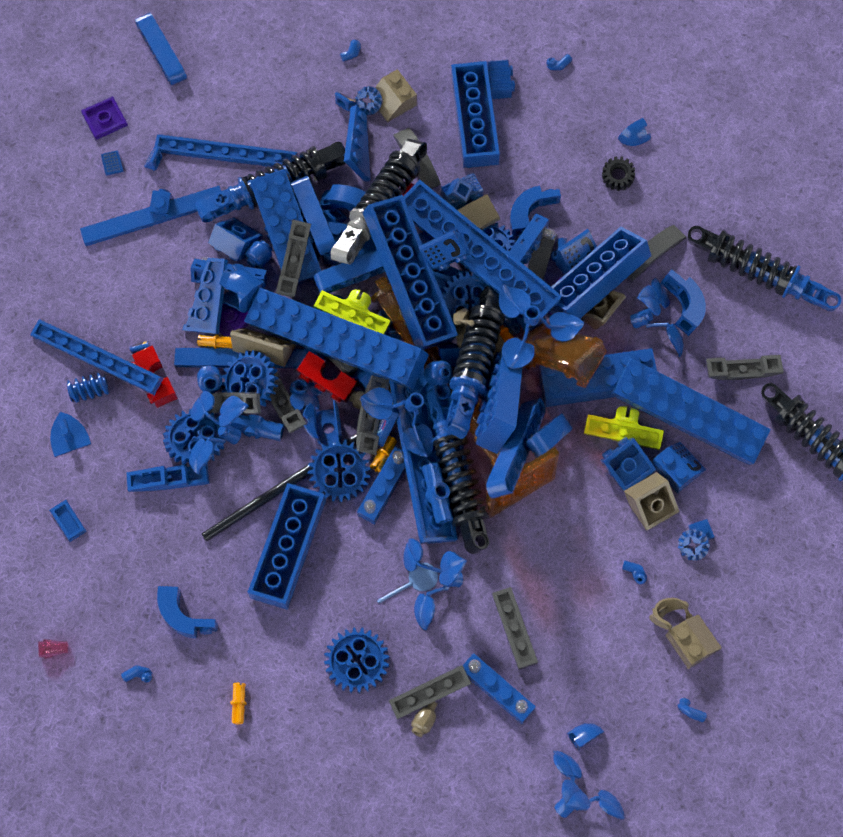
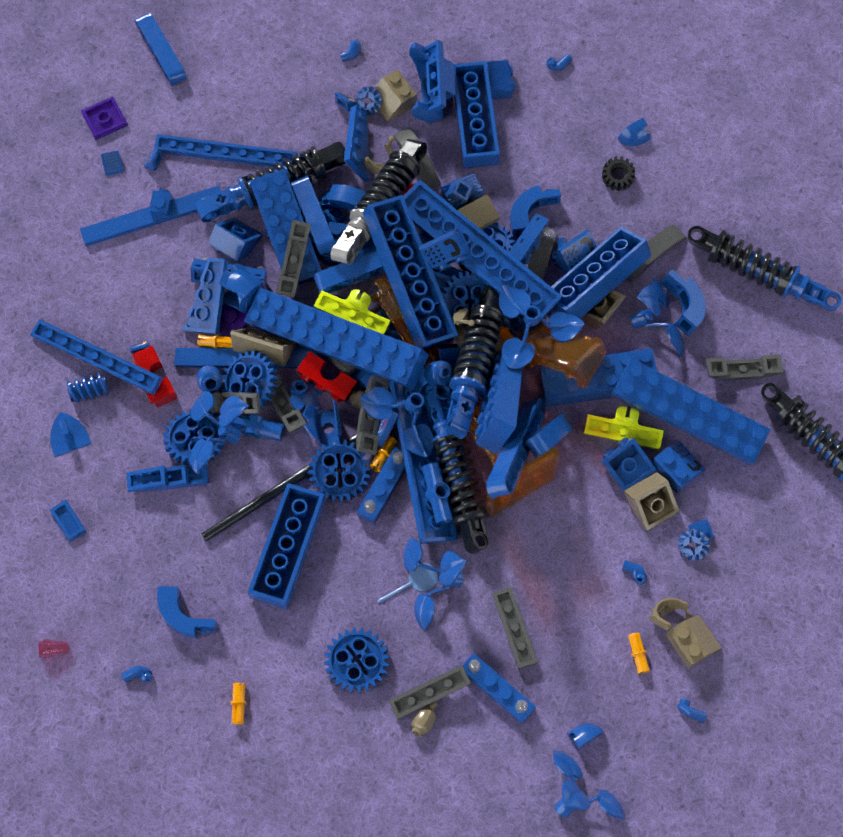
blue head [245,241,273,268] -> none
none -> dark tan helmet [364,136,395,175]
none -> blue piece [409,40,455,124]
none -> light orange axle [628,633,650,674]

